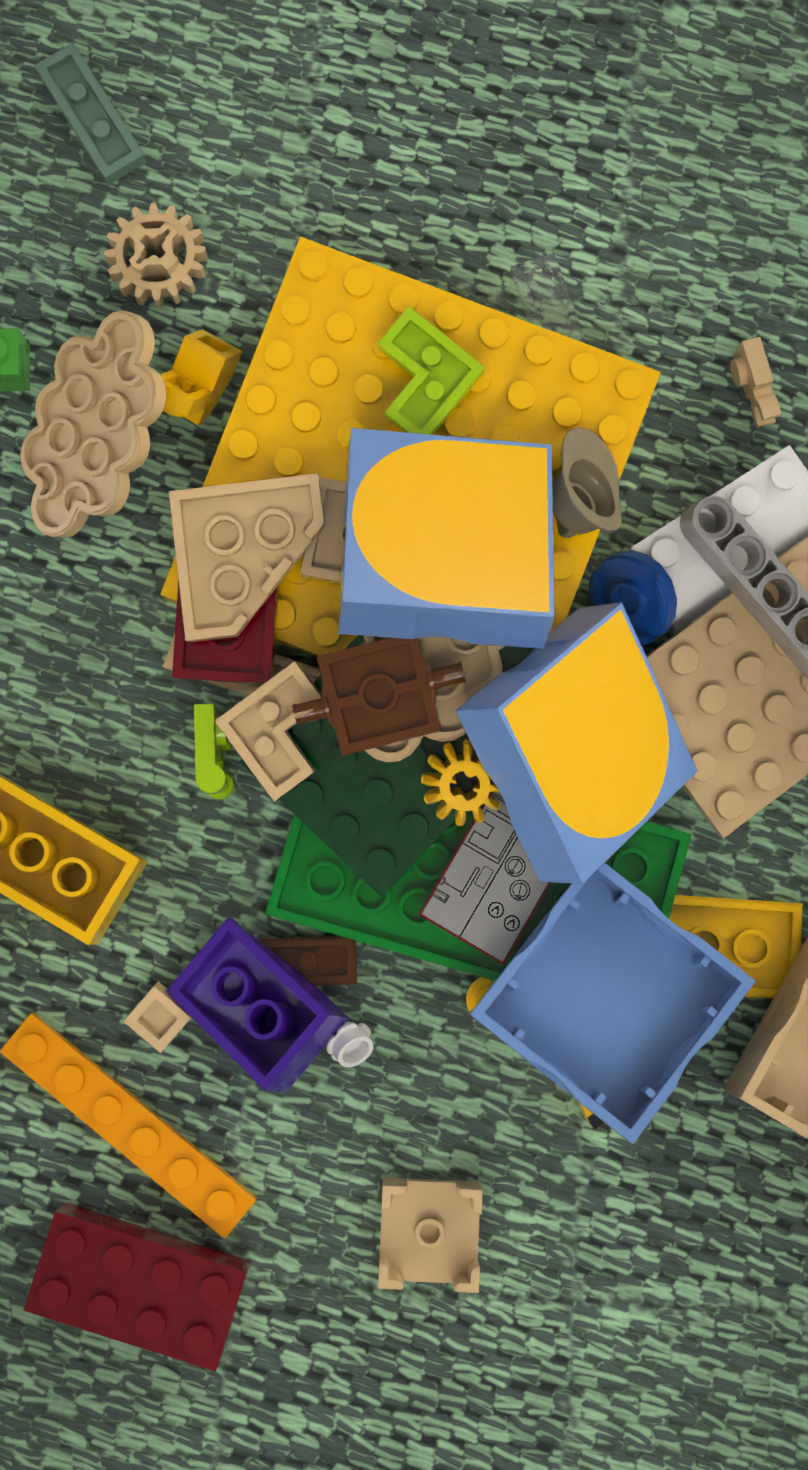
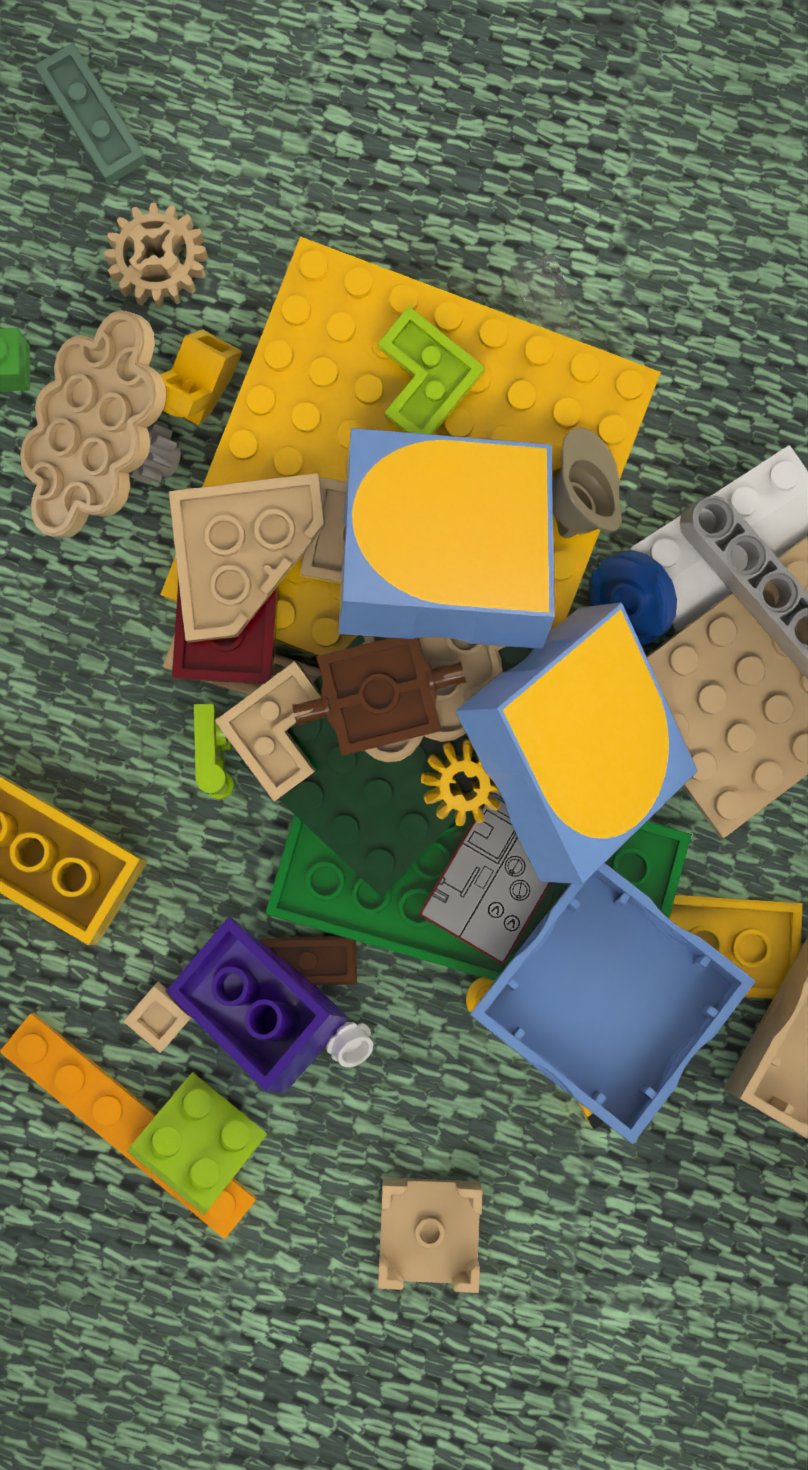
dark red brick [23,1202,251,1372] -> none
tan plate [730,337,781,428] -> none
none -> lime plate [127,1072,267,1215]
none -> light grey gear [129,423,181,484]

